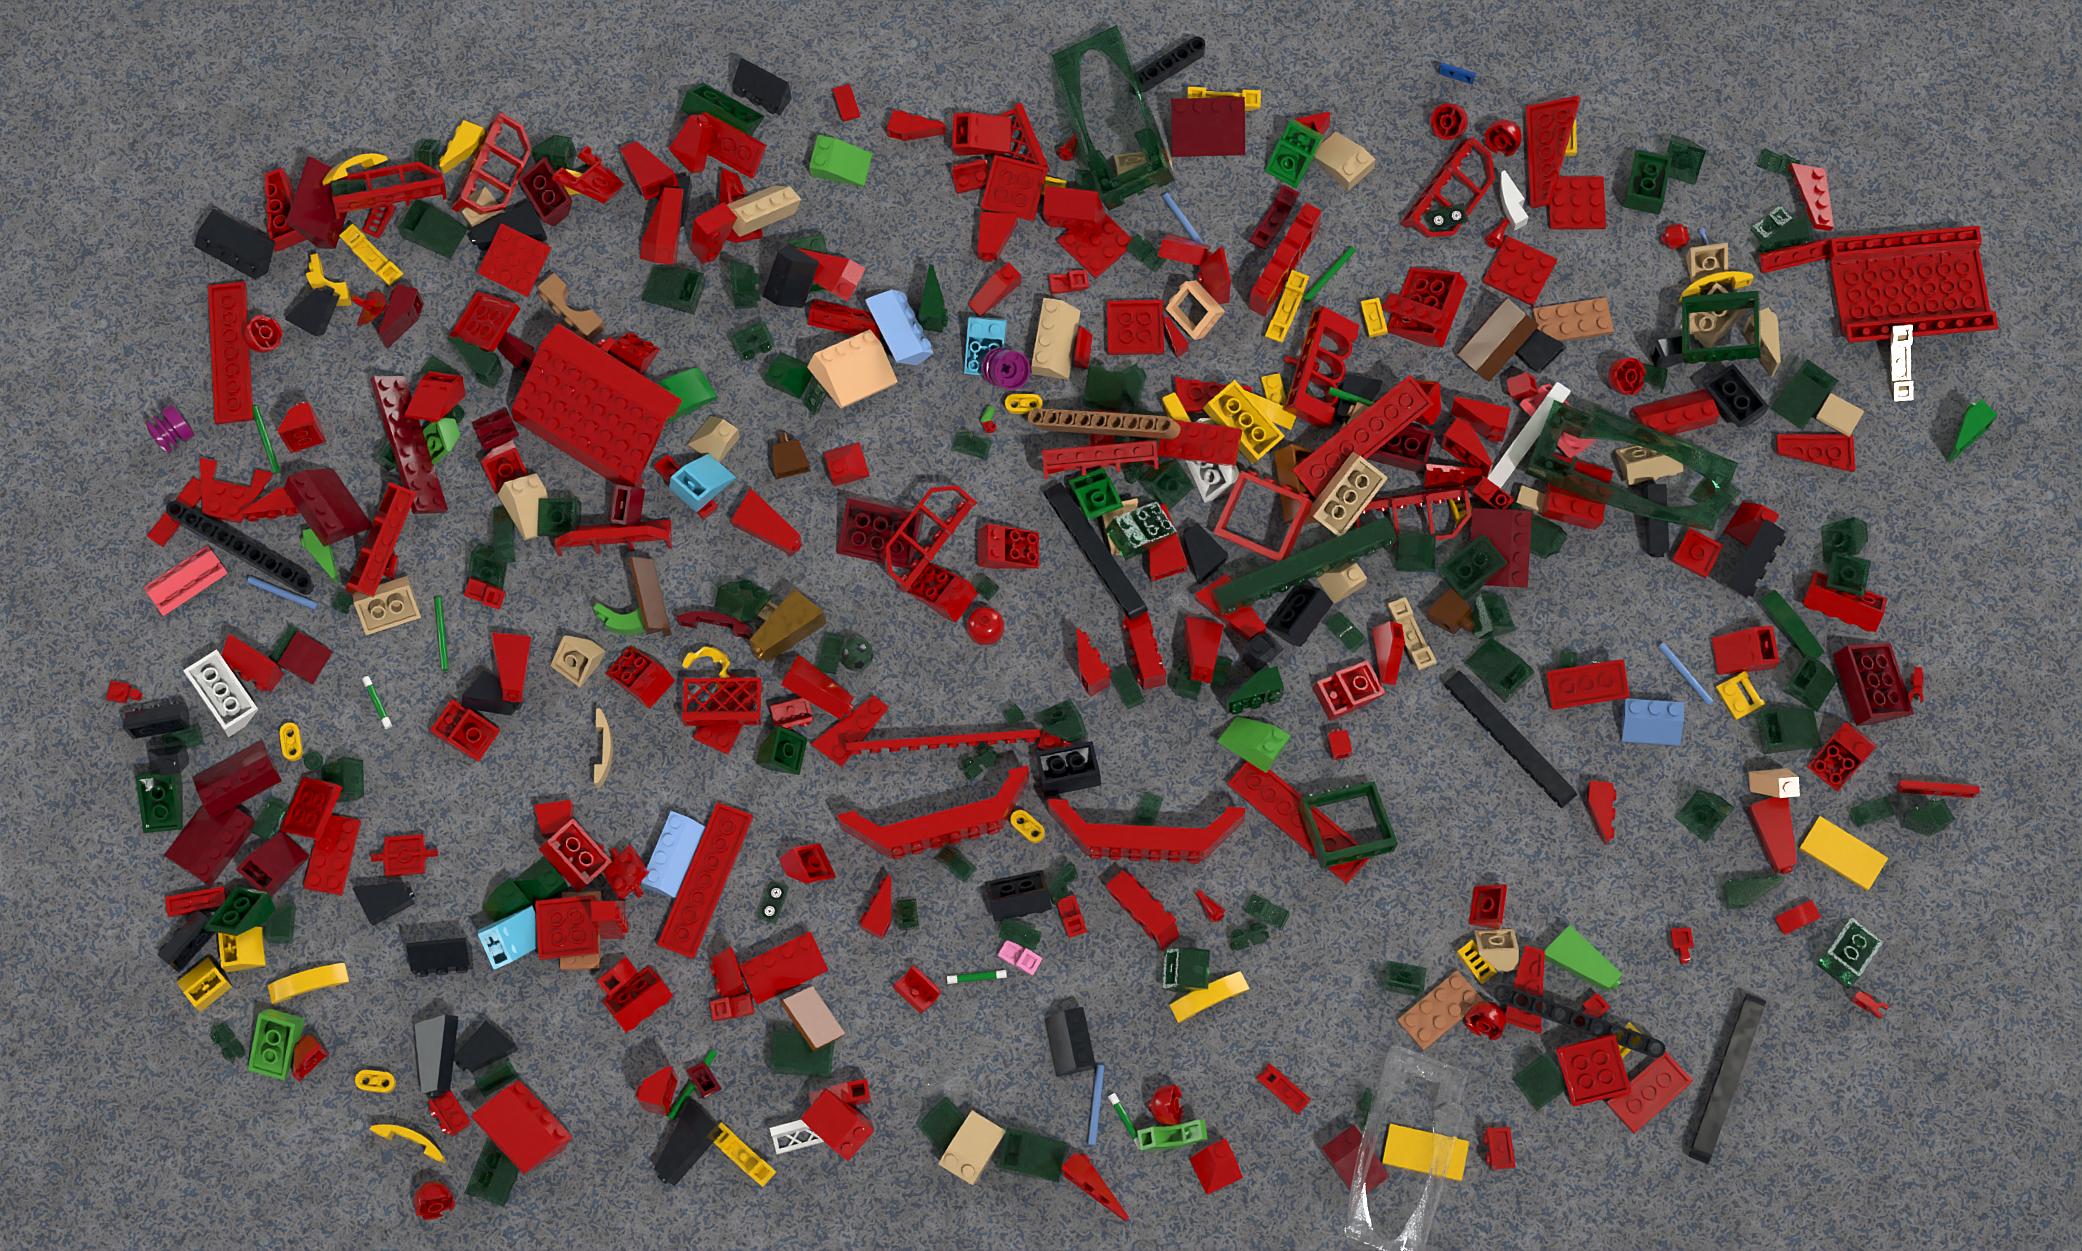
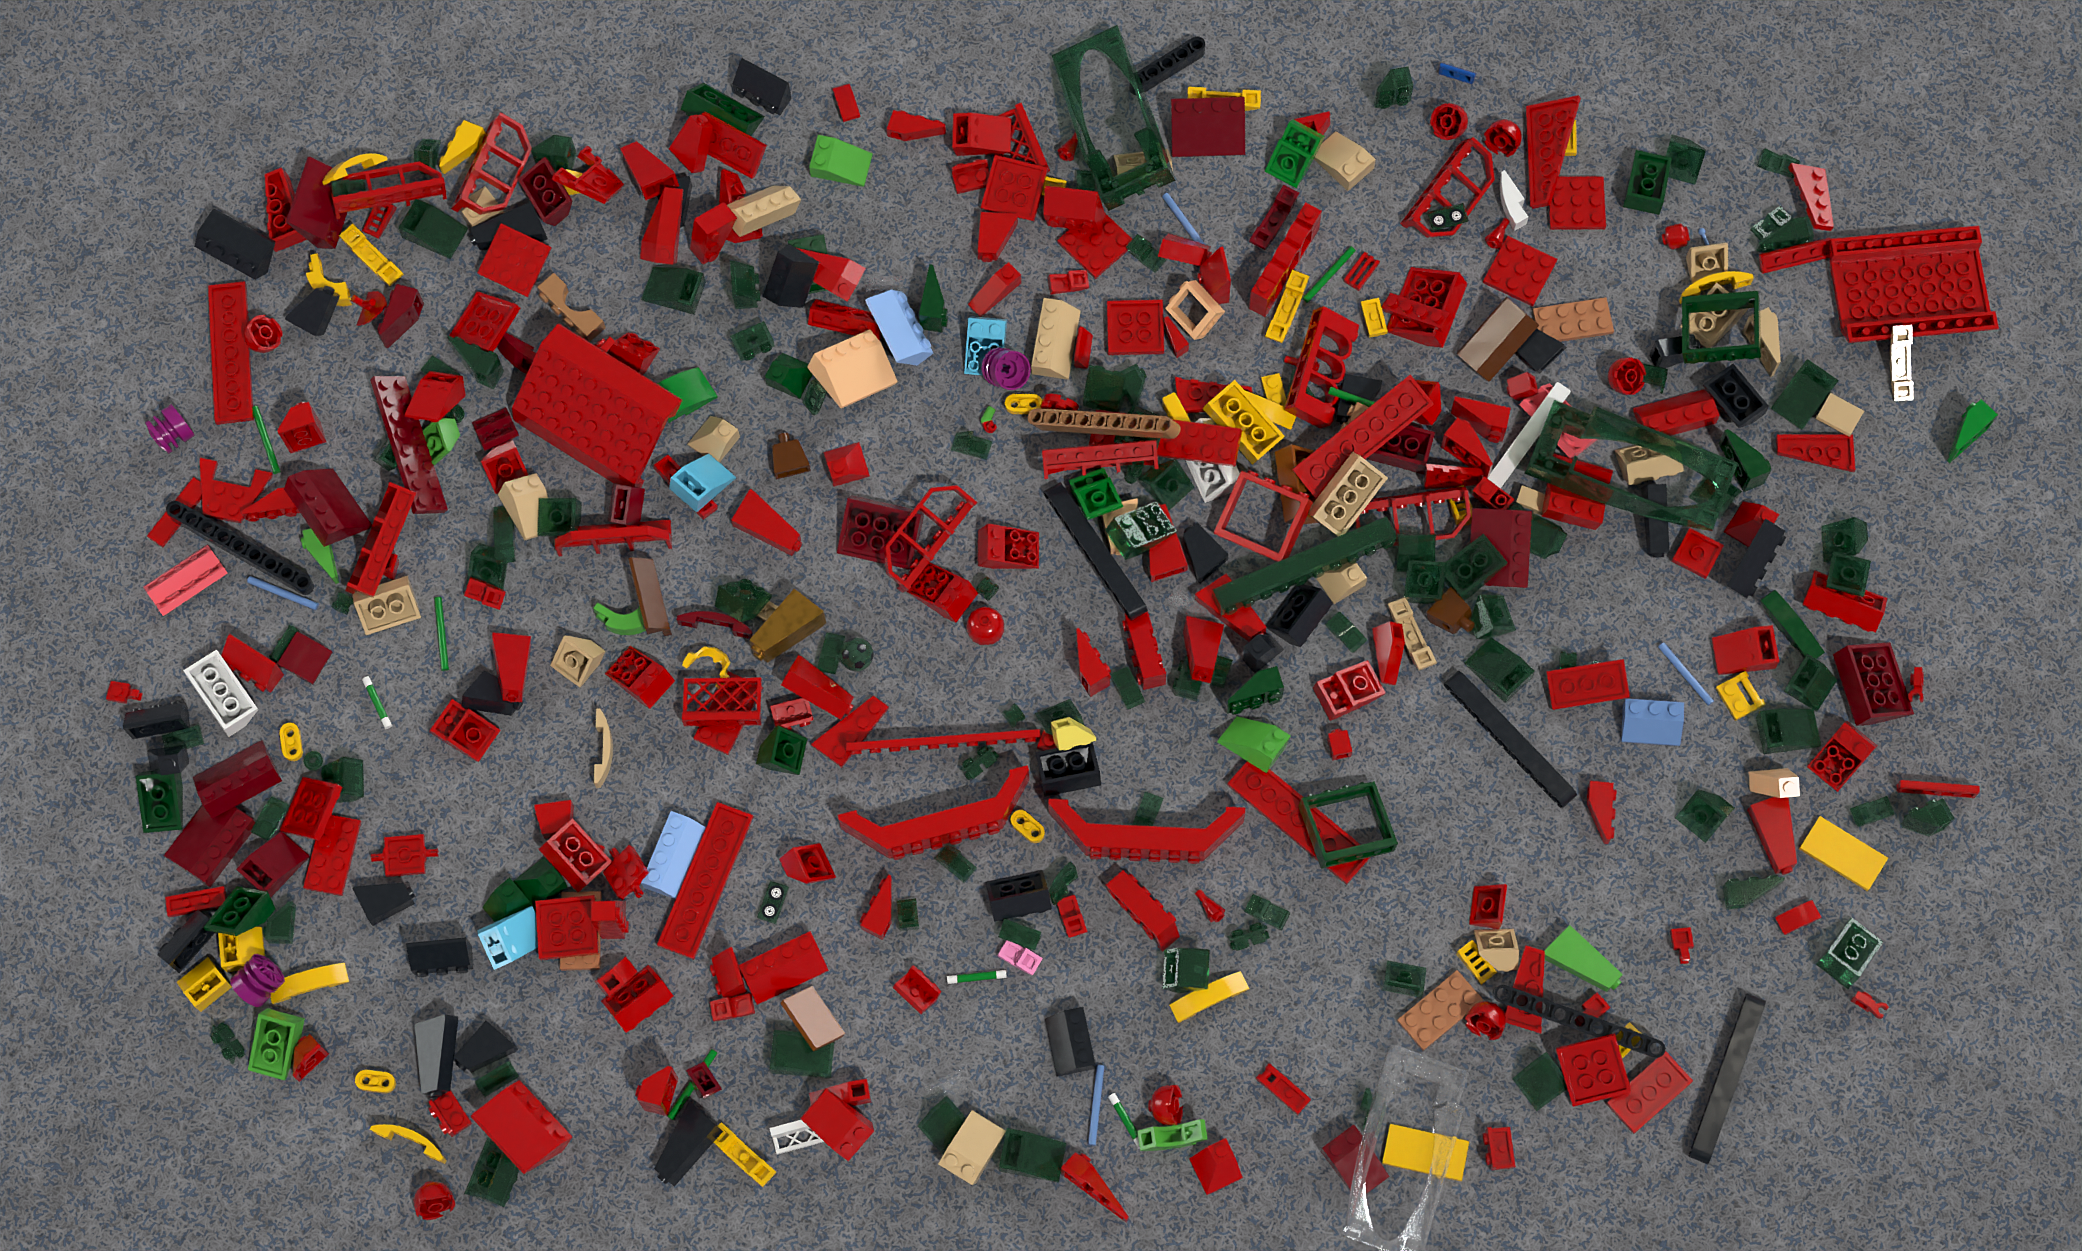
none -> magenta wheel [230,954,285,1007]
none -> red plate [1040,394,1079,411]
none -> light yellow slope [1051,717,1096,751]
none -> red tile [1344,252,1380,291]
none -> clear green slope [1374,66,1413,109]
none -> clear green slope [1404,560,1447,604]
none -> dark green slope [1718,429,1771,492]

